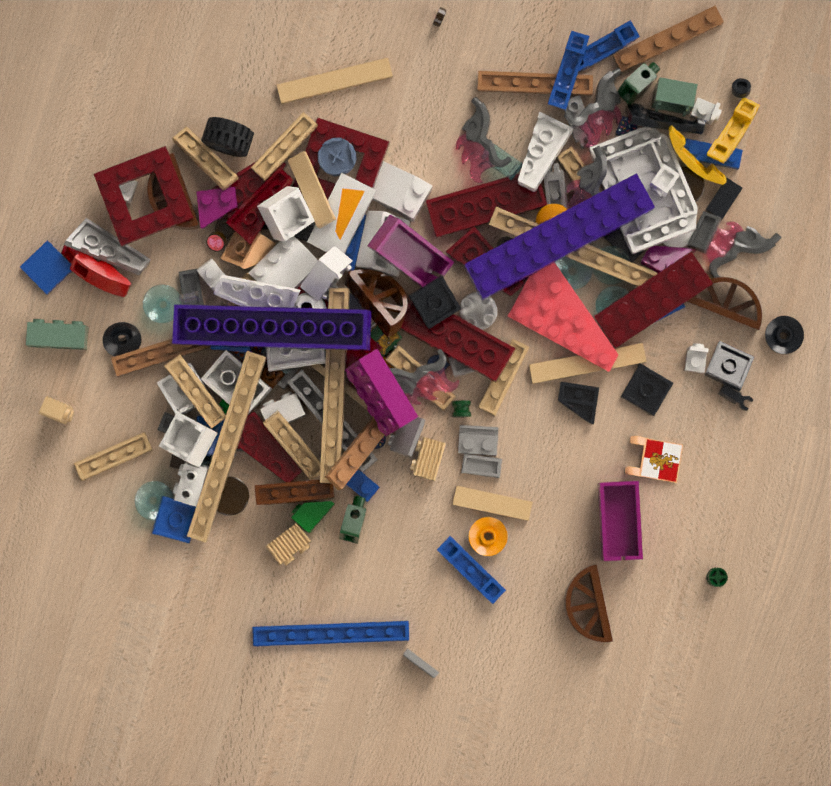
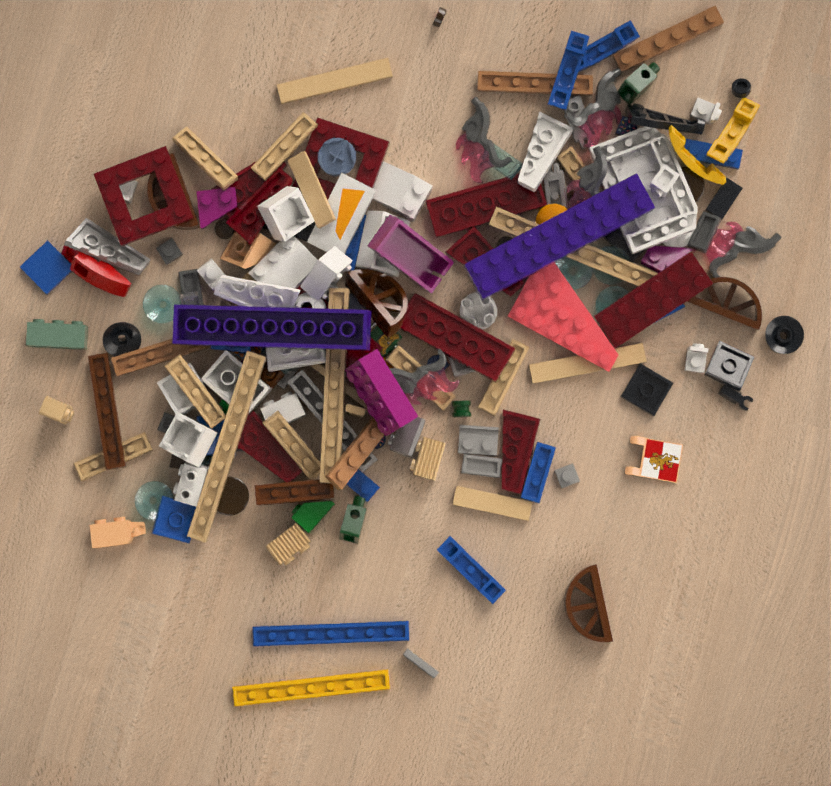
black tyre [201,117,254,157] -> none
tile [206,231,227,252] -> none
black tile [408,275,461,329] -> none
light orange dish [469,517,508,556] -> none
black wing [558,382,599,425] -> none
magenta piece [598,481,643,561] -> none
sand green container [651,77,698,117] -> none
dark green wheel [706,567,728,587] -> none
none -> reddish brown plate [88,353,126,470]
none -> light nougat hinge [89,517,146,549]
none -> dark grey plate [156,238,183,265]
none -> yellow tile [232,669,390,707]
none -> tan tile [345,404,366,419]
none -> dark red wing [502,409,541,494]
none -> blue plate [520,442,556,503]
none -> light grey plate [555,463,580,489]

